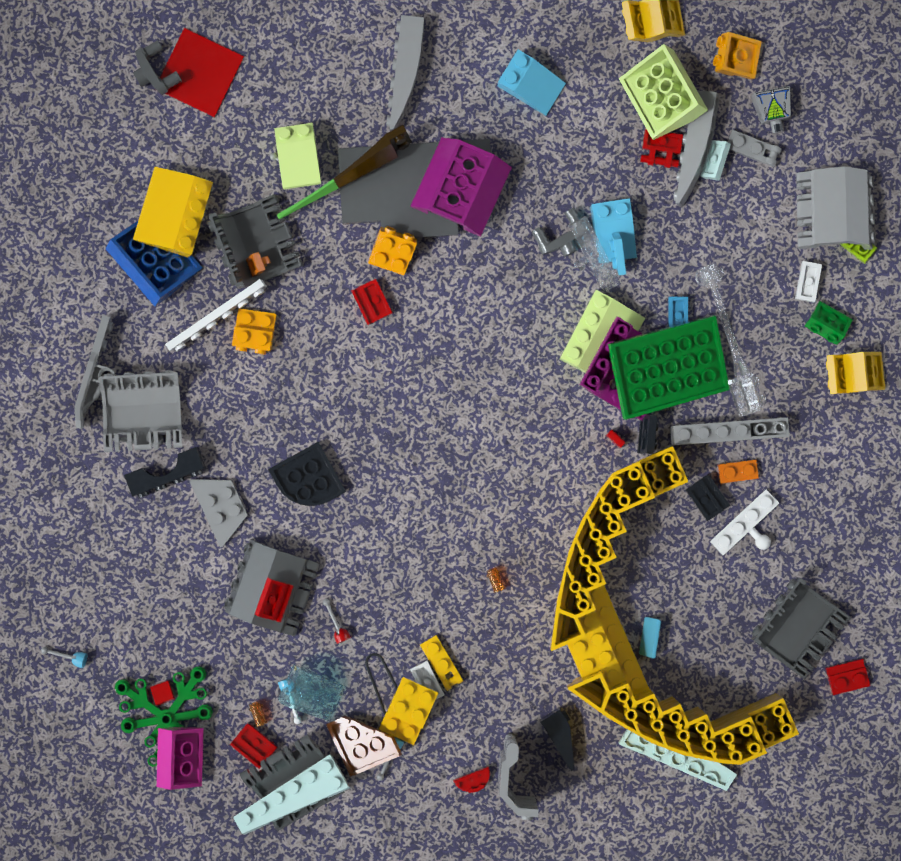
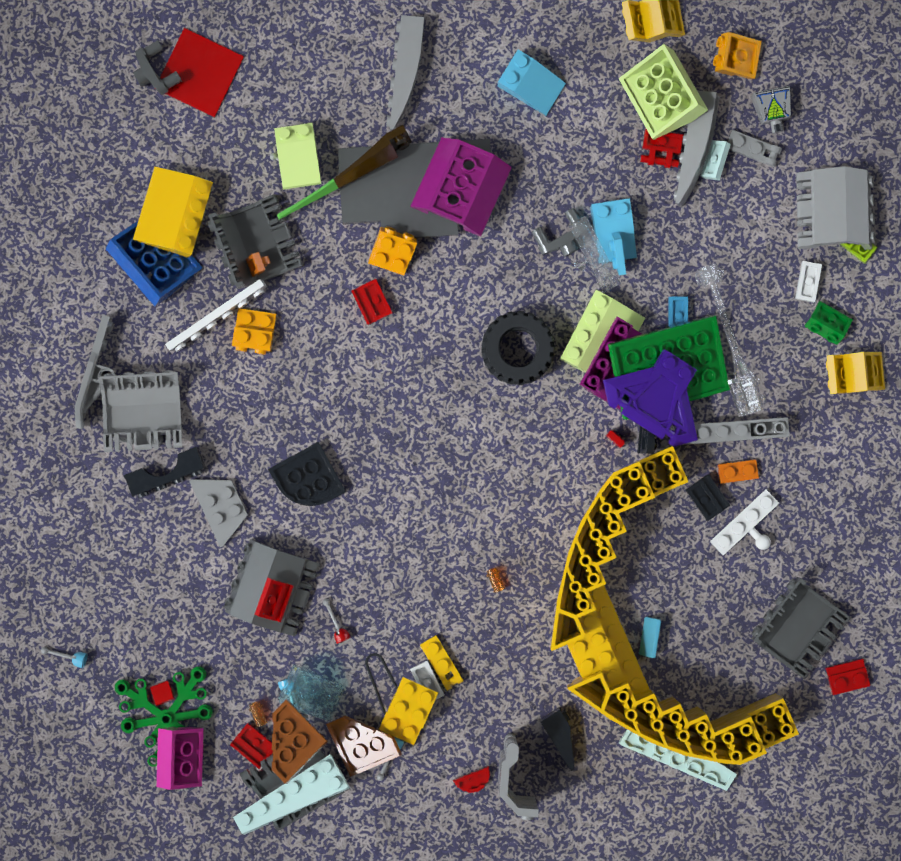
none -> dark orange plate [272,699,328,784]
none -> black tyre [481,311,555,385]
none -> dark purple plate [603,350,698,447]

